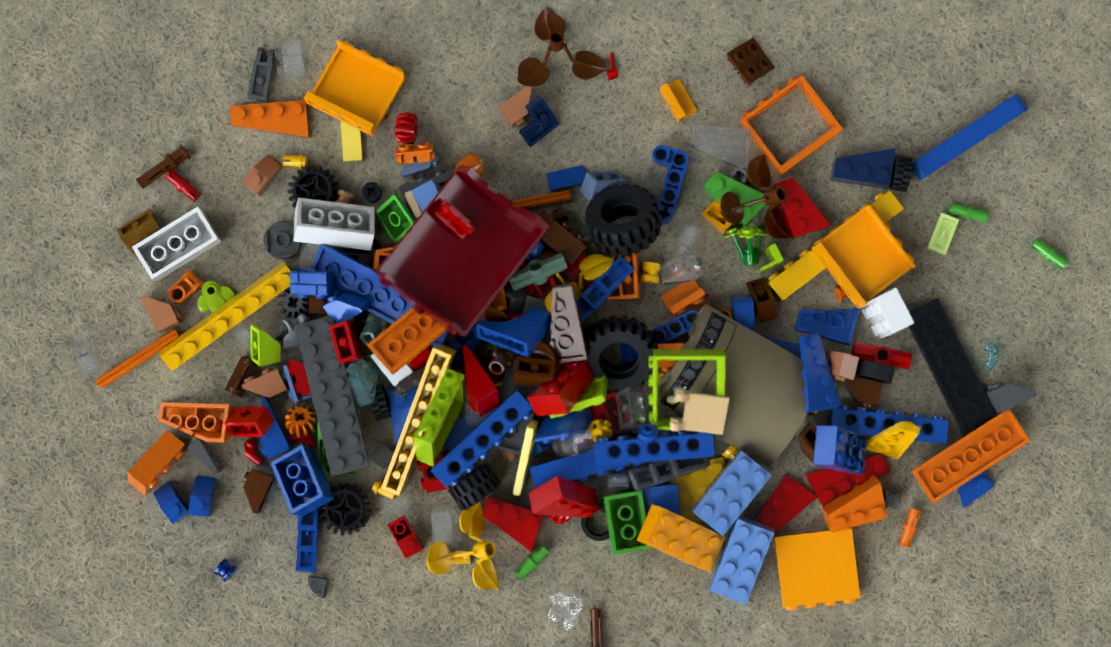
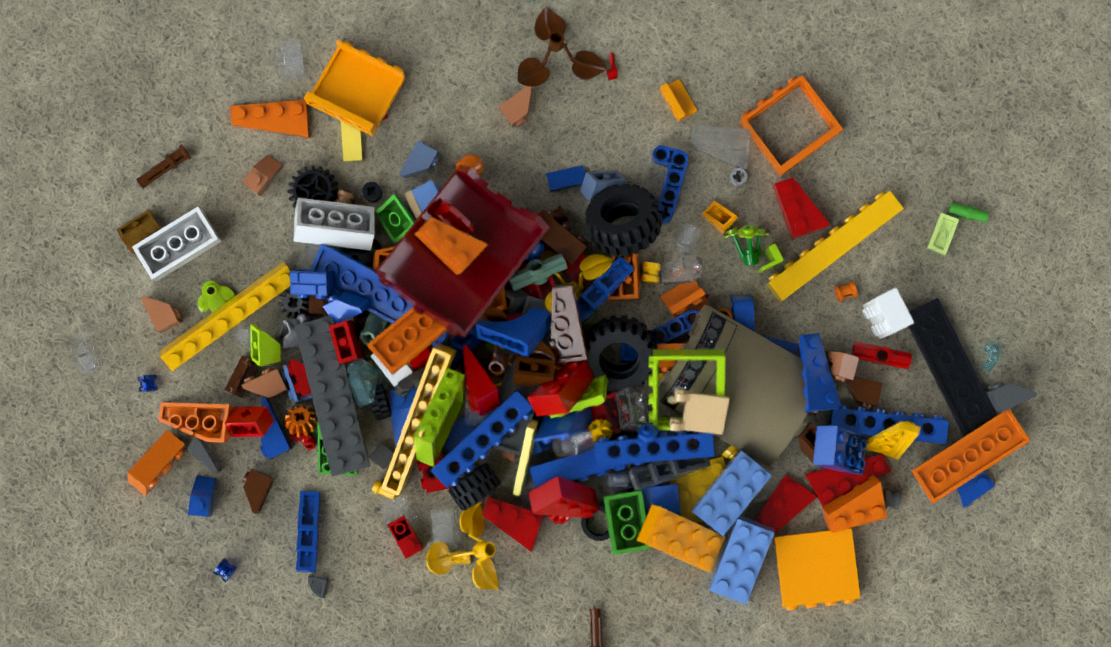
orange axle [96,329,180,389] -> none
blue slope [153,481,189,524] -> none
red pin [164,169,201,202] -> none
orange piece [168,269,205,305] -> none
red arm [244,438,264,467] -> none
dark grey hinge [247,47,275,102] -> none
dark grey tile [263,221,302,260] -> none
blue brick [271,445,334,517] -> none
yellow pin [282,154,308,169] -> none
black gear [319,483,371,535] -> none
orange hinge [394,142,435,165] -> none
red gear [395,112,418,144] -> none
dark grey hinge [399,171,451,196] -> none
orange axle [511,190,571,210] -> none
bright green pin [514,544,550,580] -> none
dark blue plate [519,95,560,148] -> none
clear plate [548,592,583,630] -> none
bright green wedge [702,172,766,227] -> none
reddish brown plant [720,154,791,239] -> none
reddish brown hinge [726,38,775,86] -> none
reddish brown slope [746,277,778,323] -> none
blue wing [794,308,859,346] -> none
light orange panel [811,205,916,309] -> none
dark blue wedge [830,148,895,189] -> none
black tyre [856,360,895,384] -> none
black tyre [890,156,913,192] -> none
orange pin [899,508,922,548] -> none
blue beam [912,93,1028,181] -> none
bright green pin [1030,238,1069,270] -> none
none -> clear blue wheel [137,375,158,392]
none -> orange wedge [415,217,488,275]

